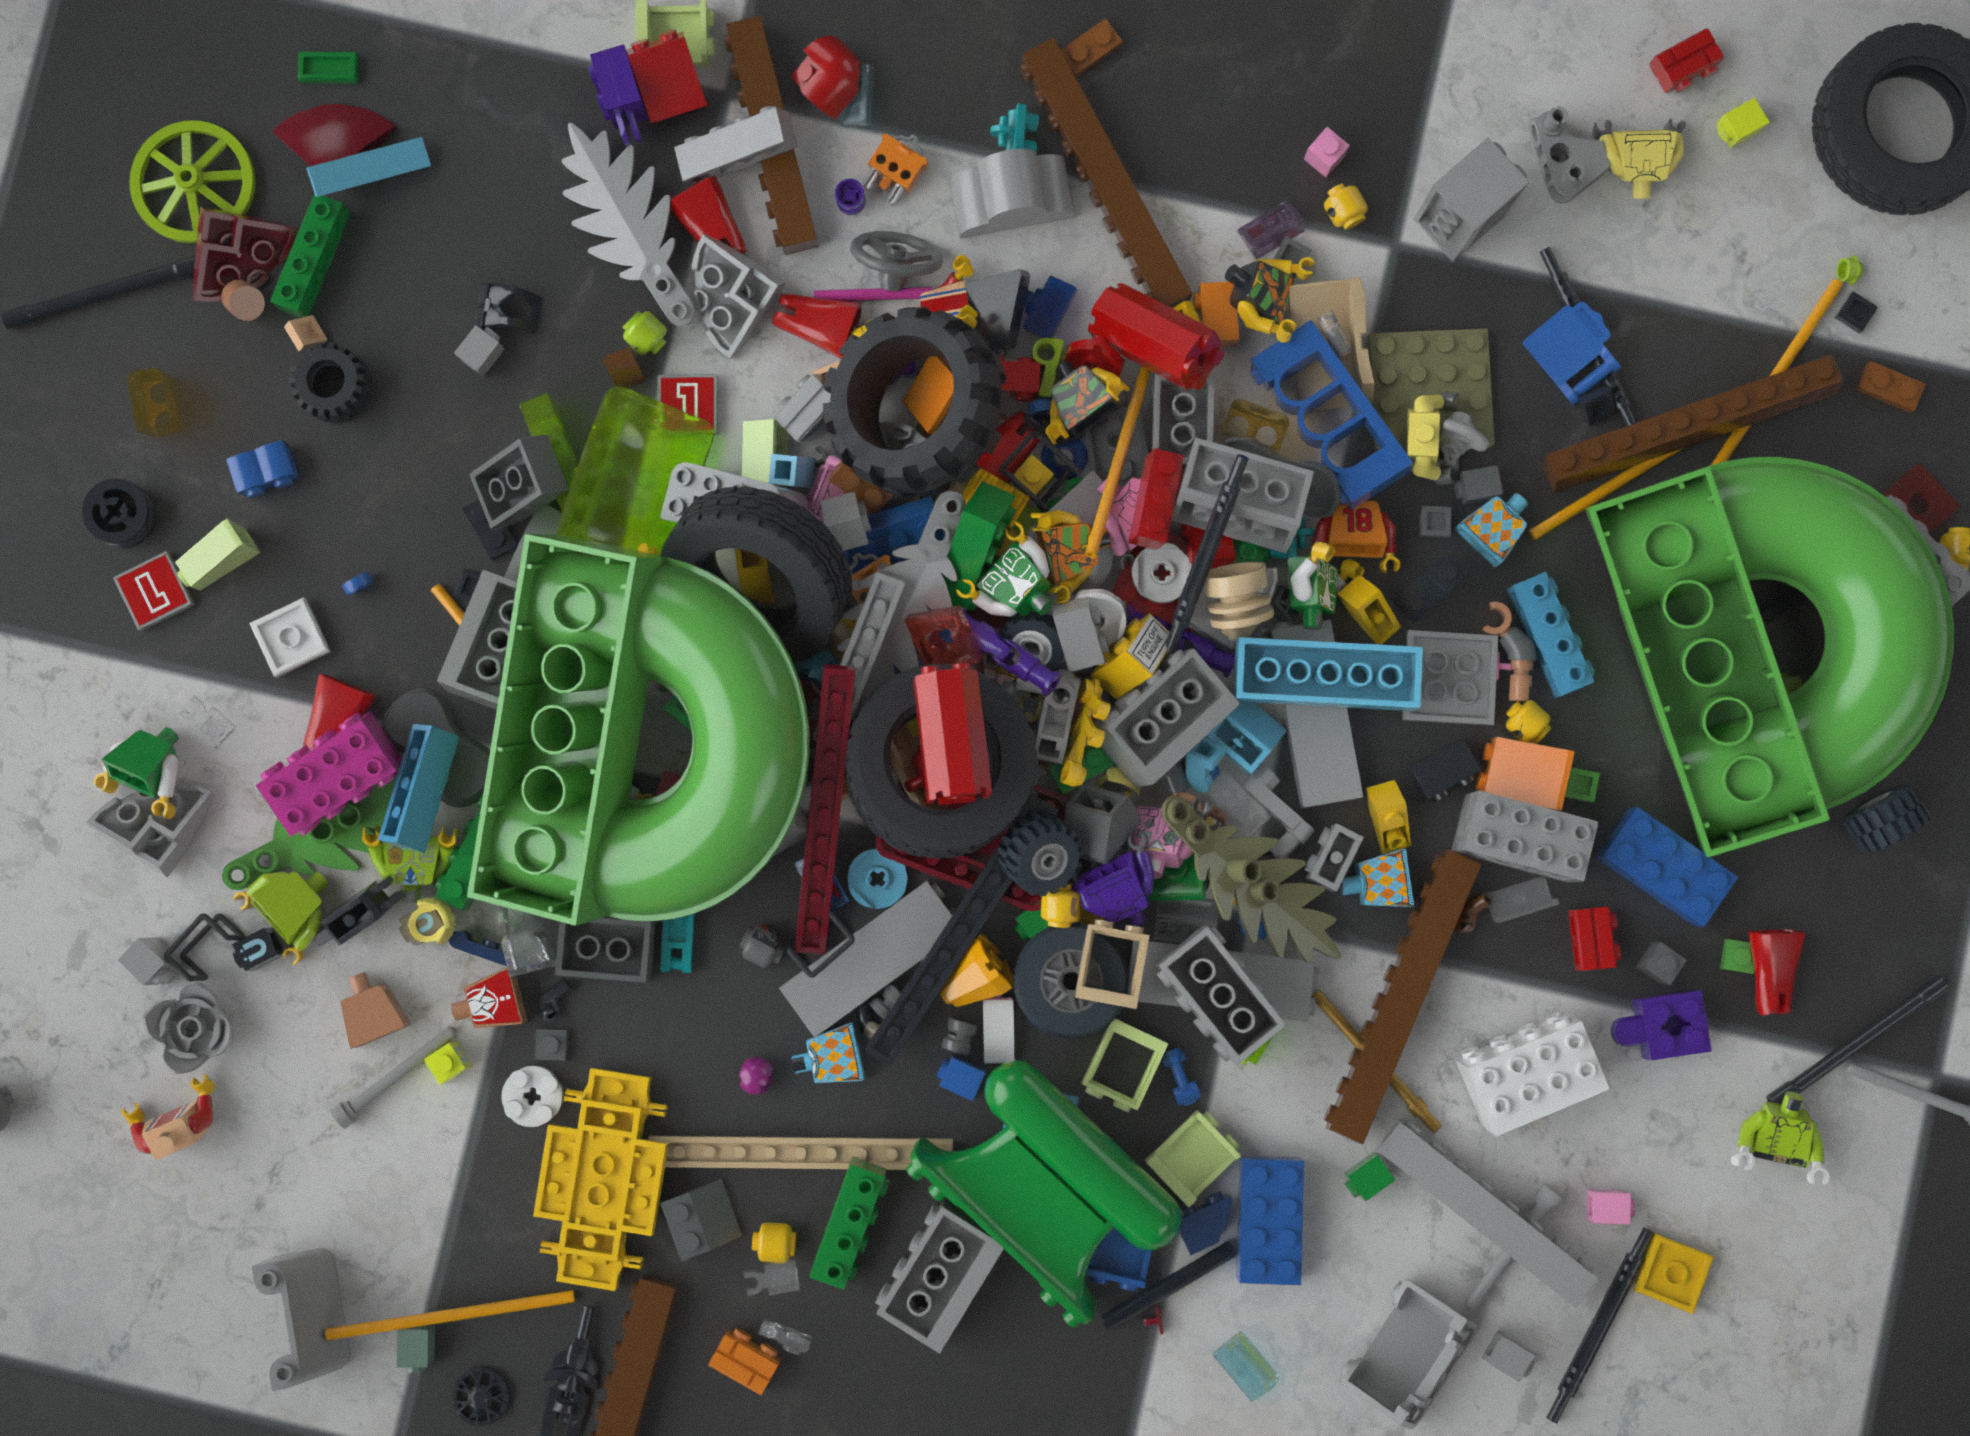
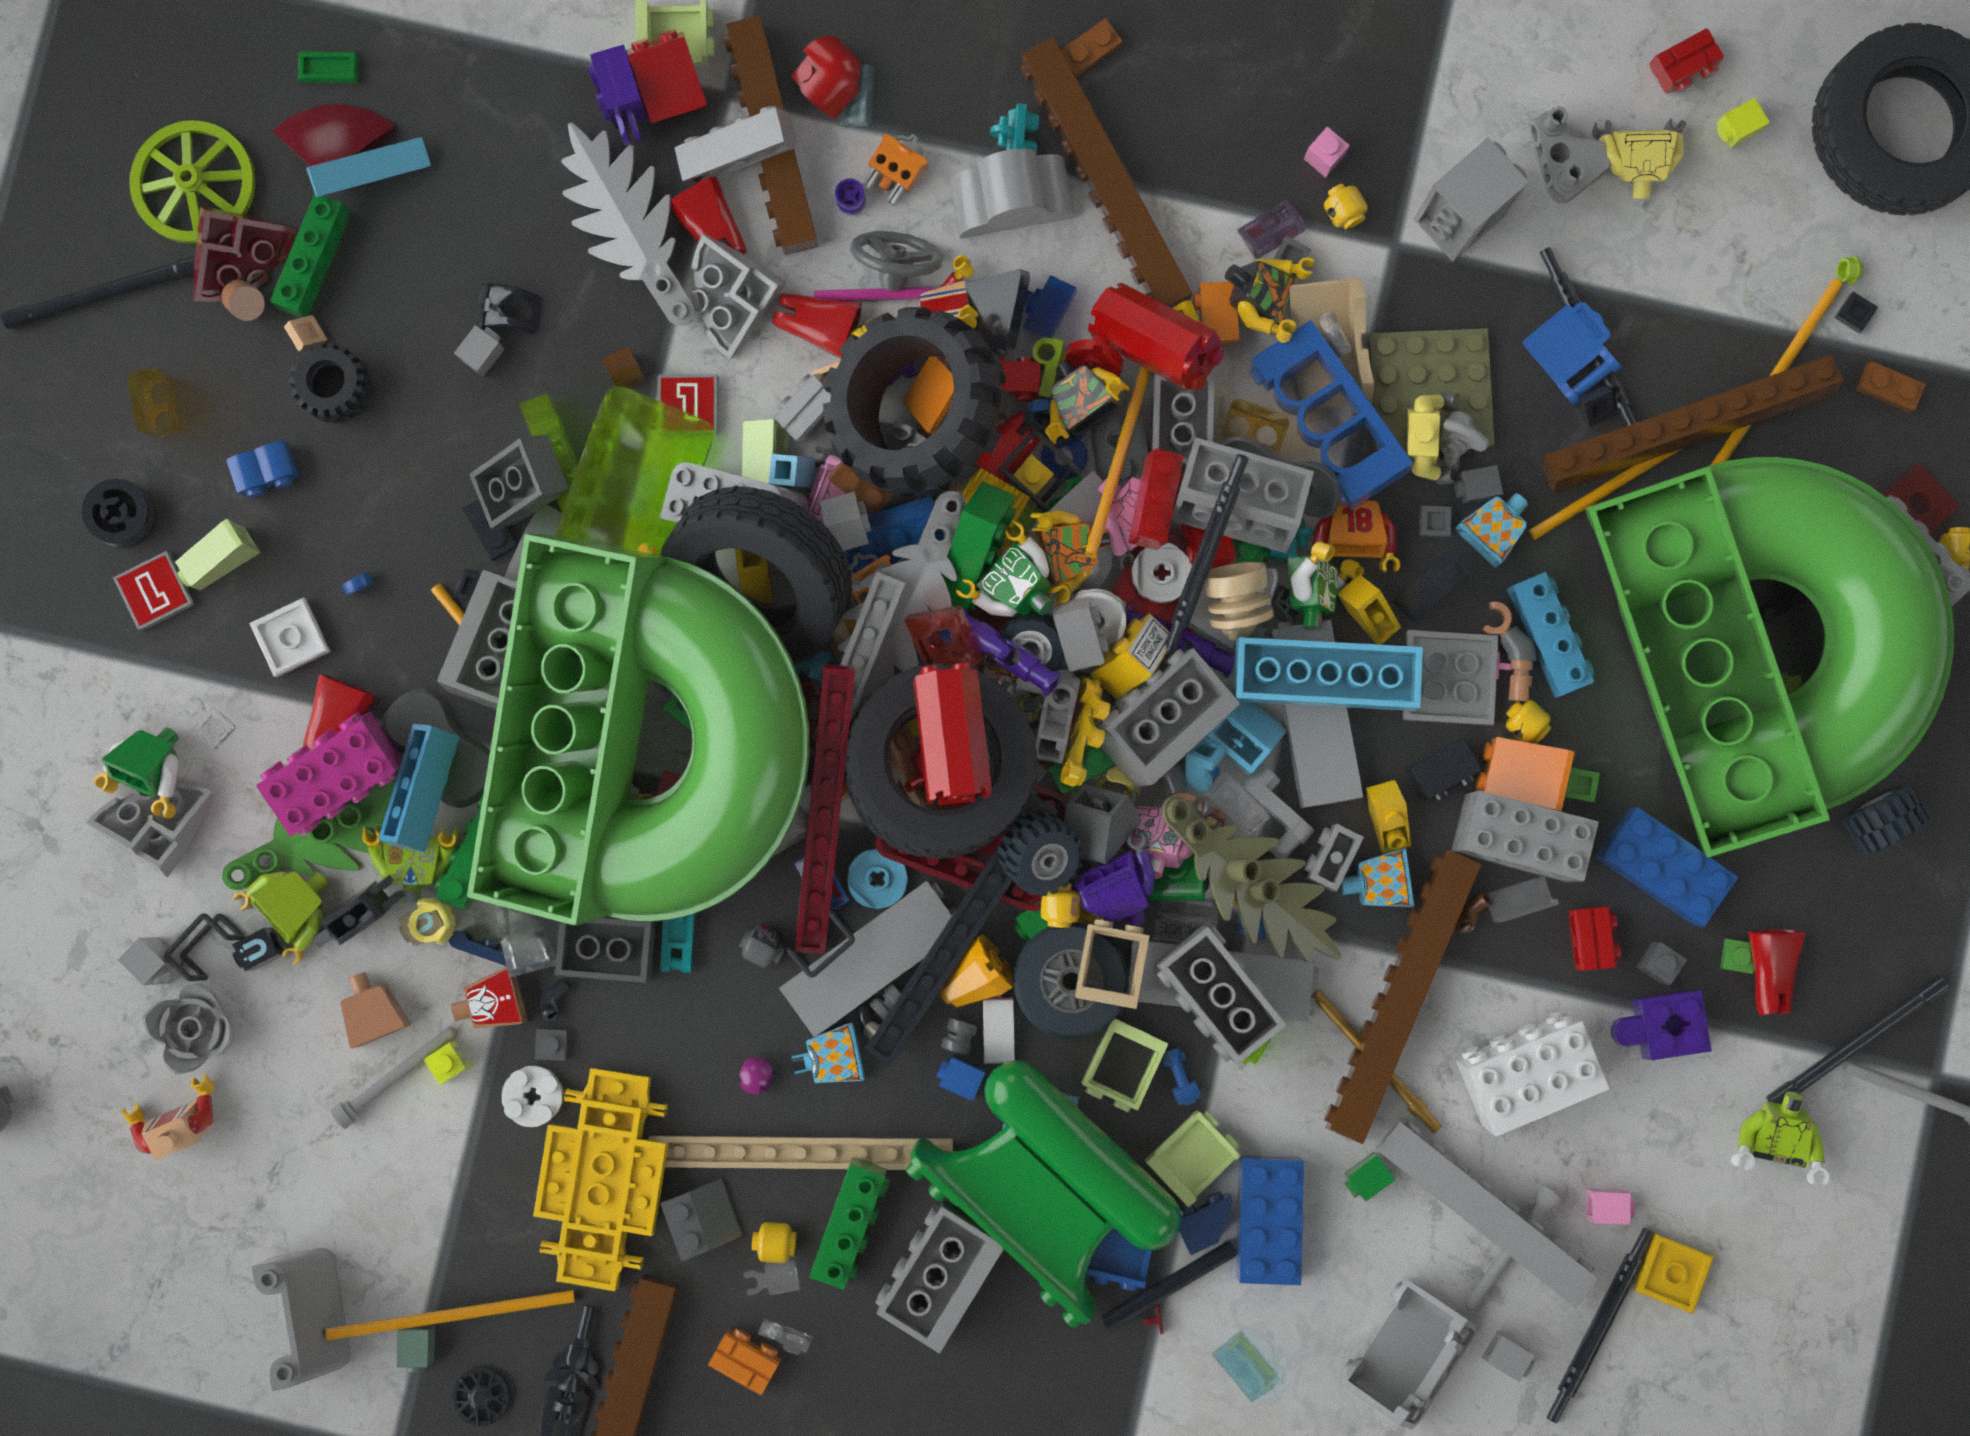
lime head [622,311,667,355] -> none

